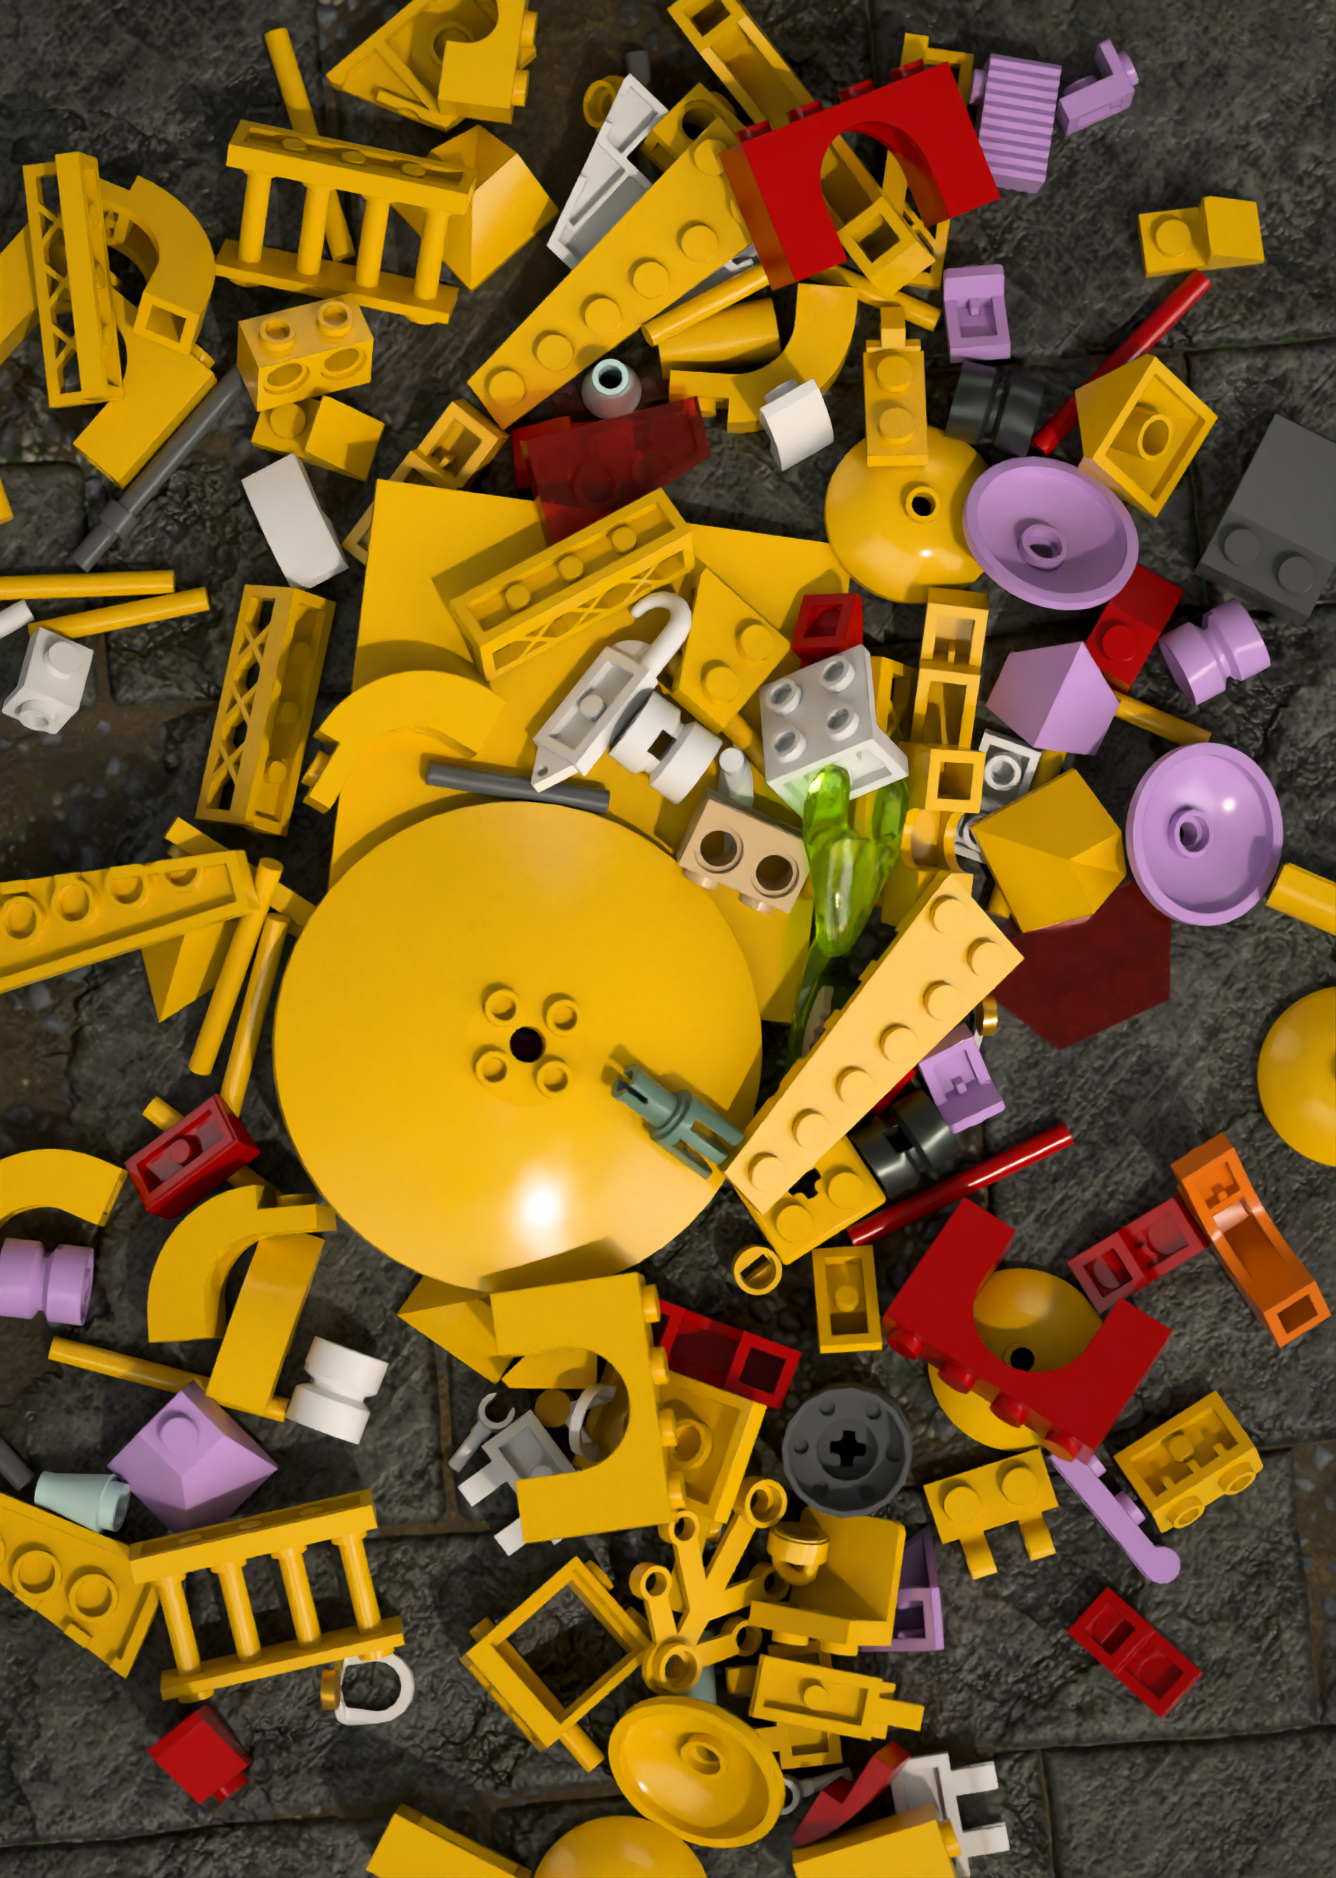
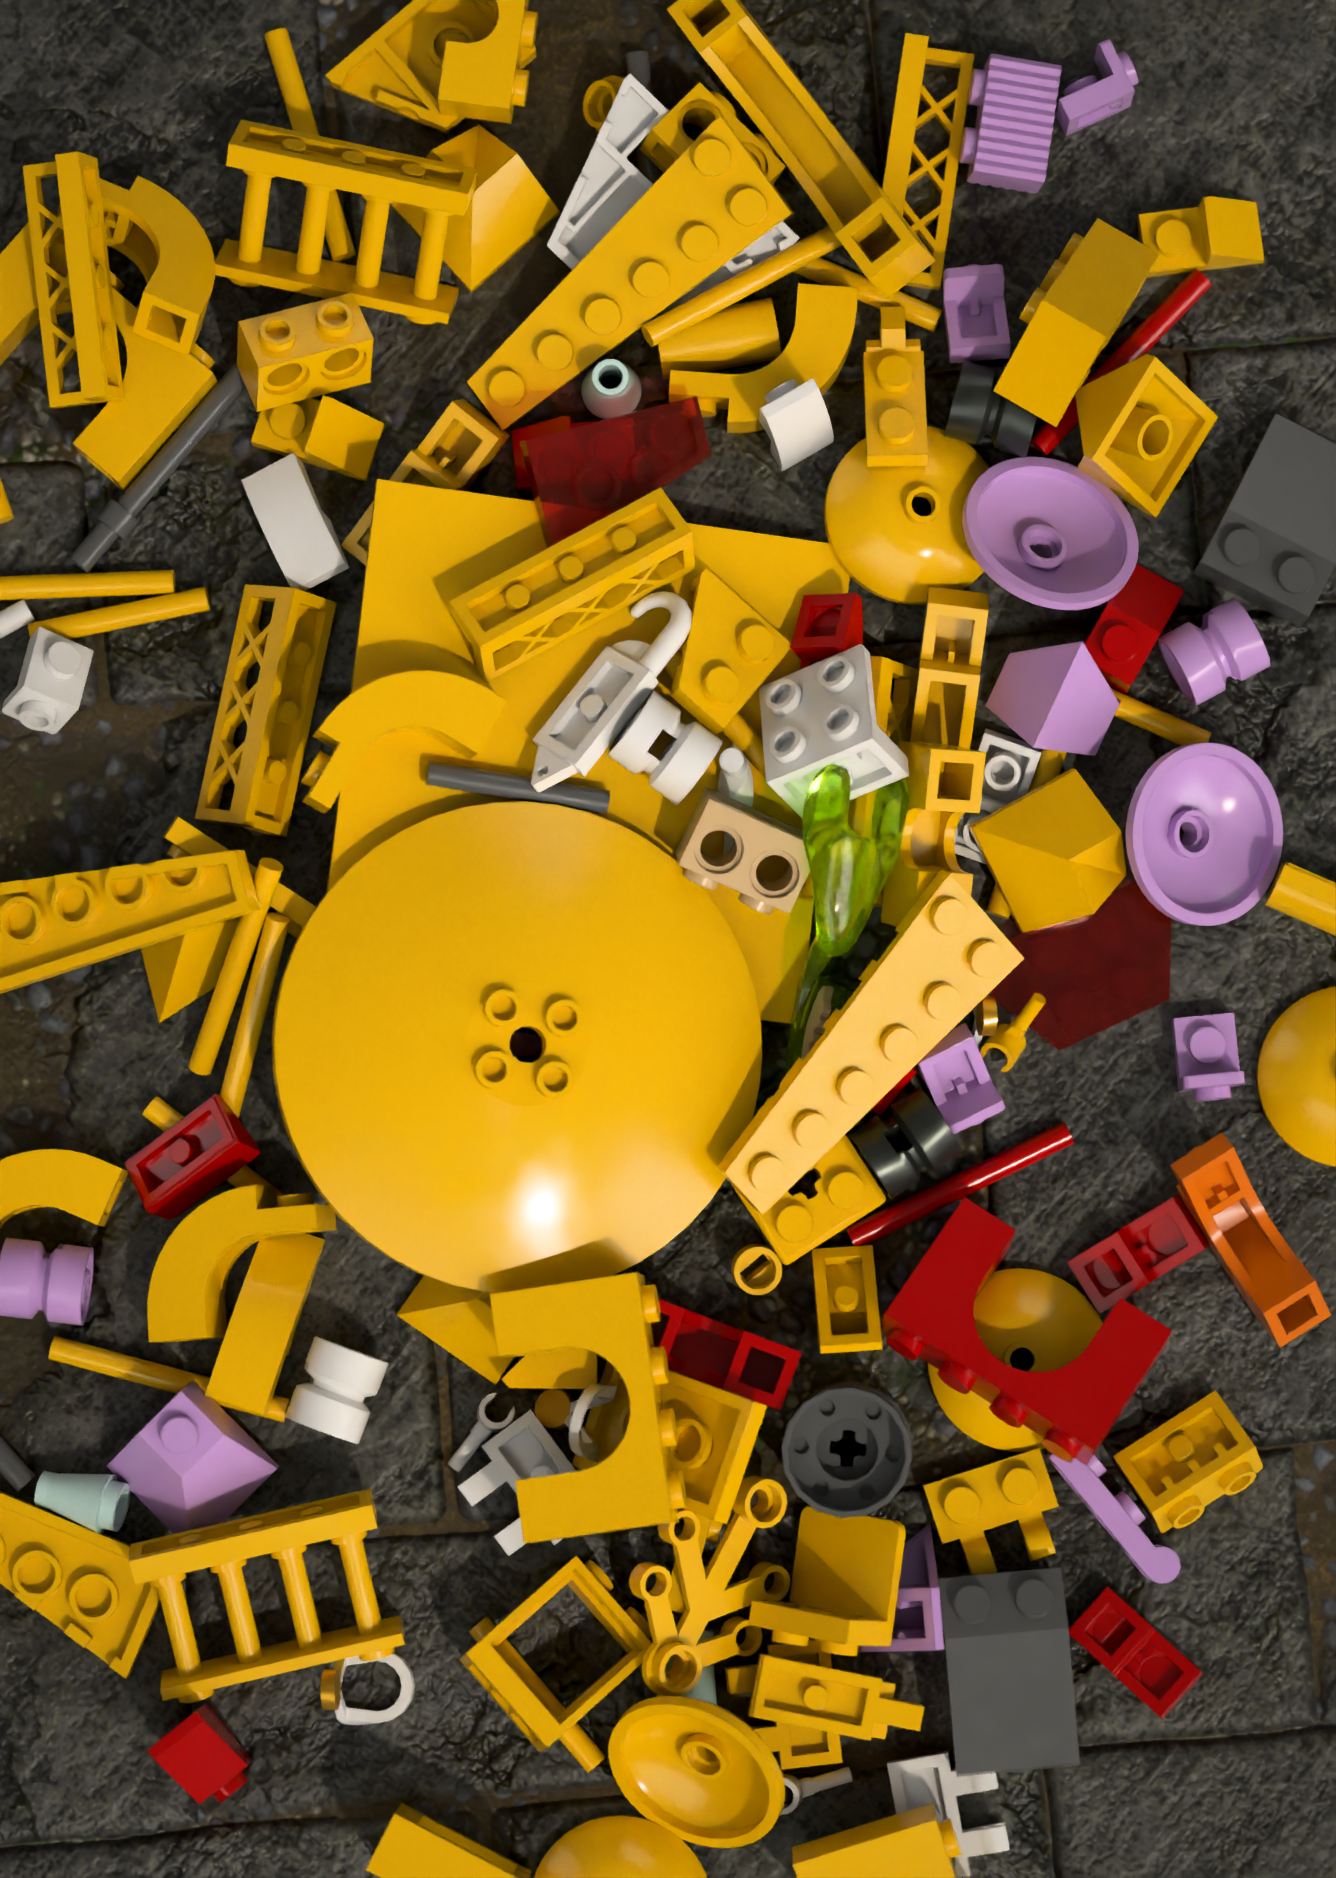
sand green arm [611,1064,744,1180] -> none
red arch [718,58,1001,291] -> none
yellow tile [766,1521,831,1586] -> none
red slope [791,1741,912,1846] -> none
none -> dark grey slope [938,1567,1080,1777]
none -> yellow hand [980,993,1046,1072]
none -> yellow wedge [993,218,1160,427]
none -> lavender bracket [1171,1013,1245,1102]

